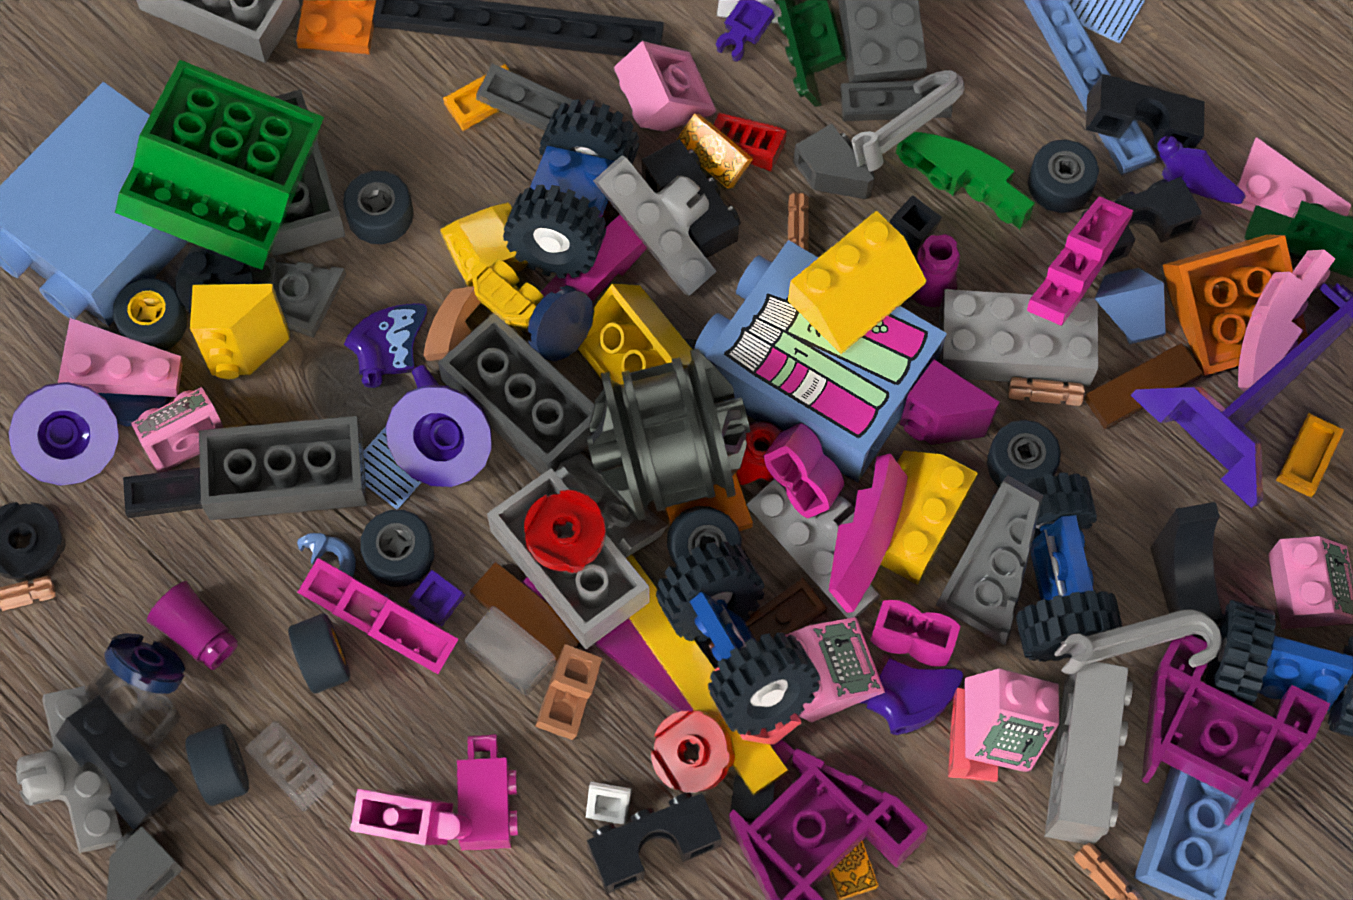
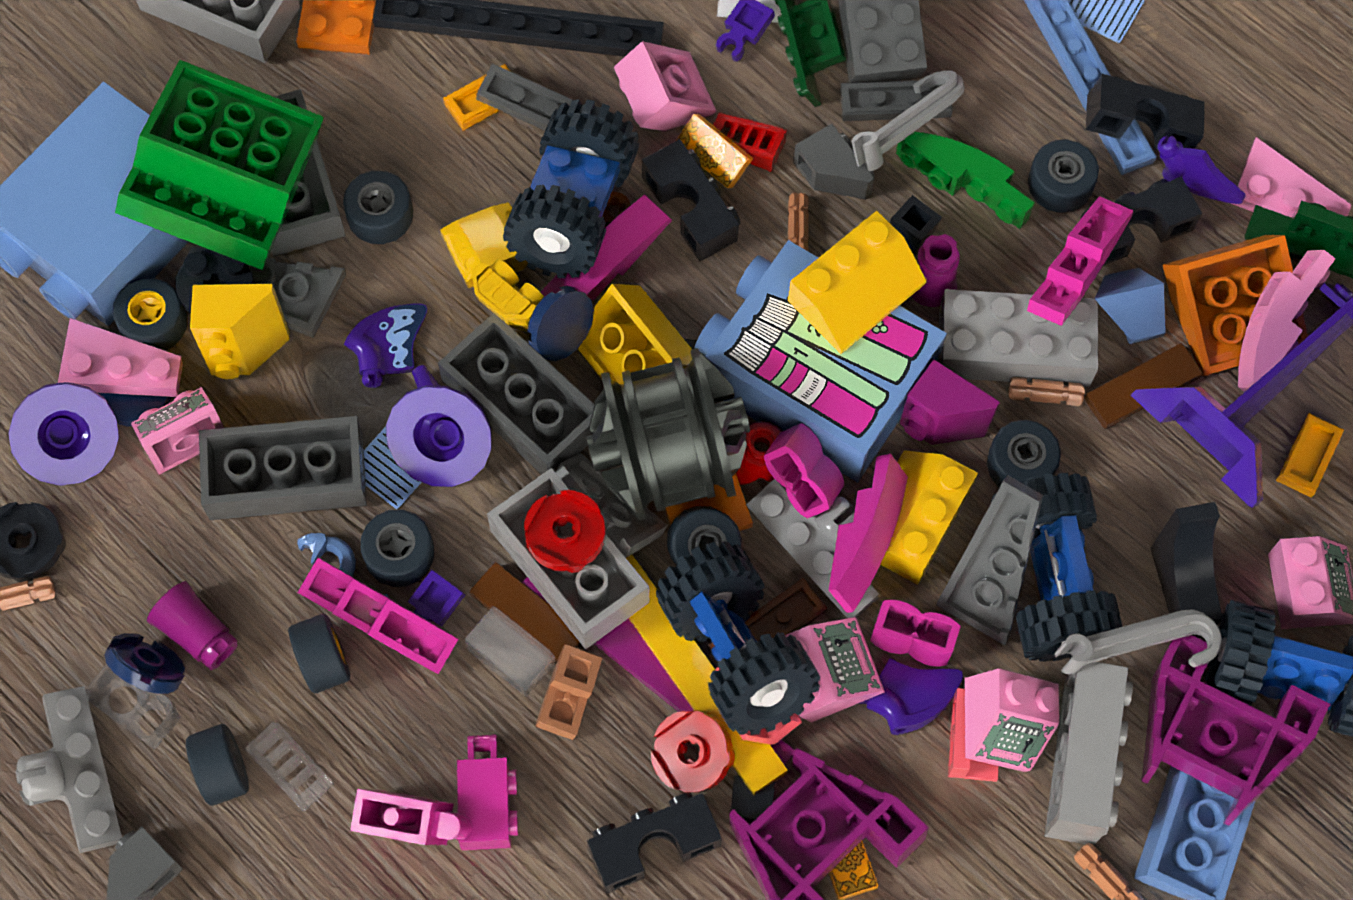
black arch [55,695,179,830] -> none
black tile [123,467,203,518] -> none
nougat slope [423,286,481,361] -> none
white slope [586,782,632,825] -> none
light grey plate [593,156,716,296] -> none

